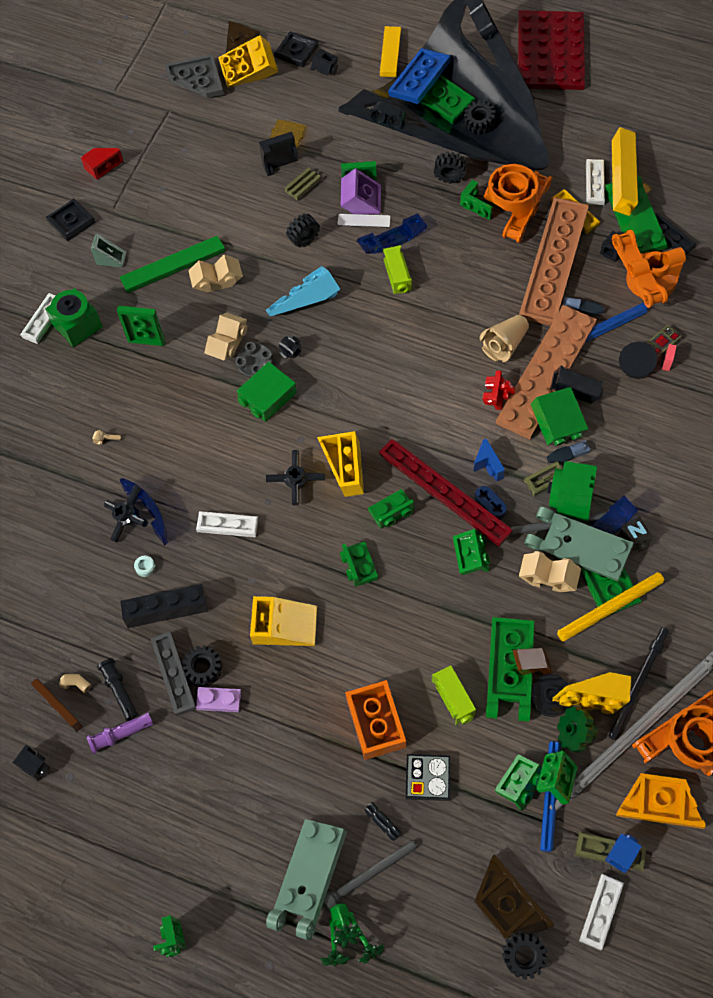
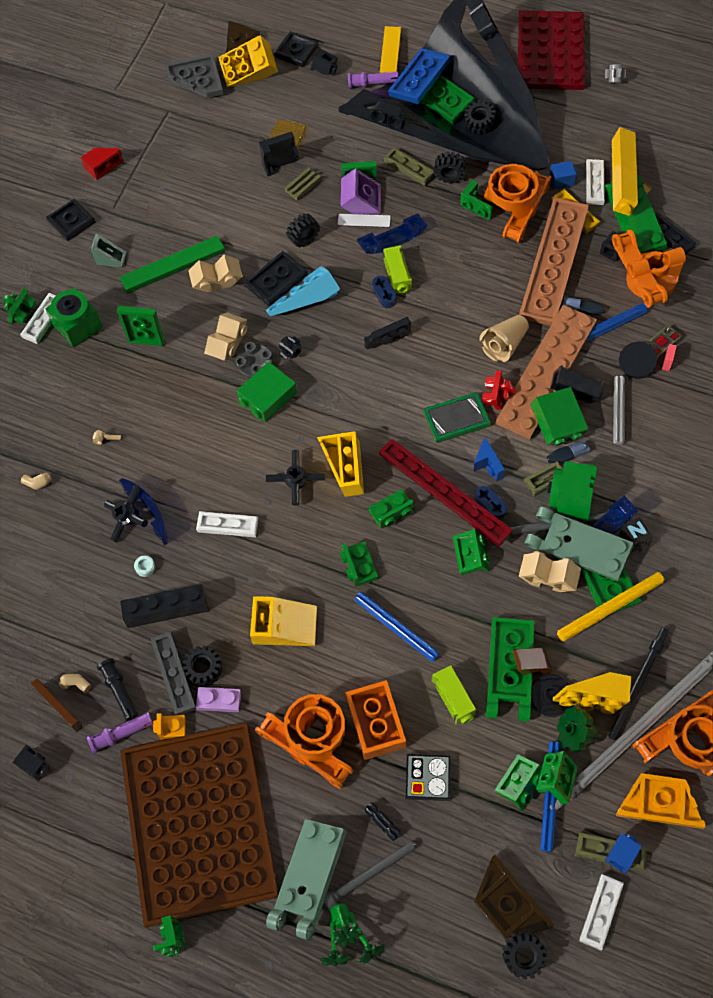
none -> green hips [2,288,36,324]
none -> tan arm [21,473,51,490]
none -> reddish brown tile [120,722,279,928]
none -> light orange bracket [153,713,186,740]
none -> black tile [244,251,308,307]
none -> orange piece [255,694,354,789]
none -> medium lavender pin [348,71,398,88]
none -> blue axle [355,592,439,662]
none -> black hinge [364,316,411,349]
none -> dark blue beam [372,276,396,308]
none -> olive tile [384,147,435,186]
none -> tile [423,392,491,443]
none -> blue brick [549,161,578,190]
none -> light grey gear [605,64,626,83]
none -> light grey axle [613,376,625,445]

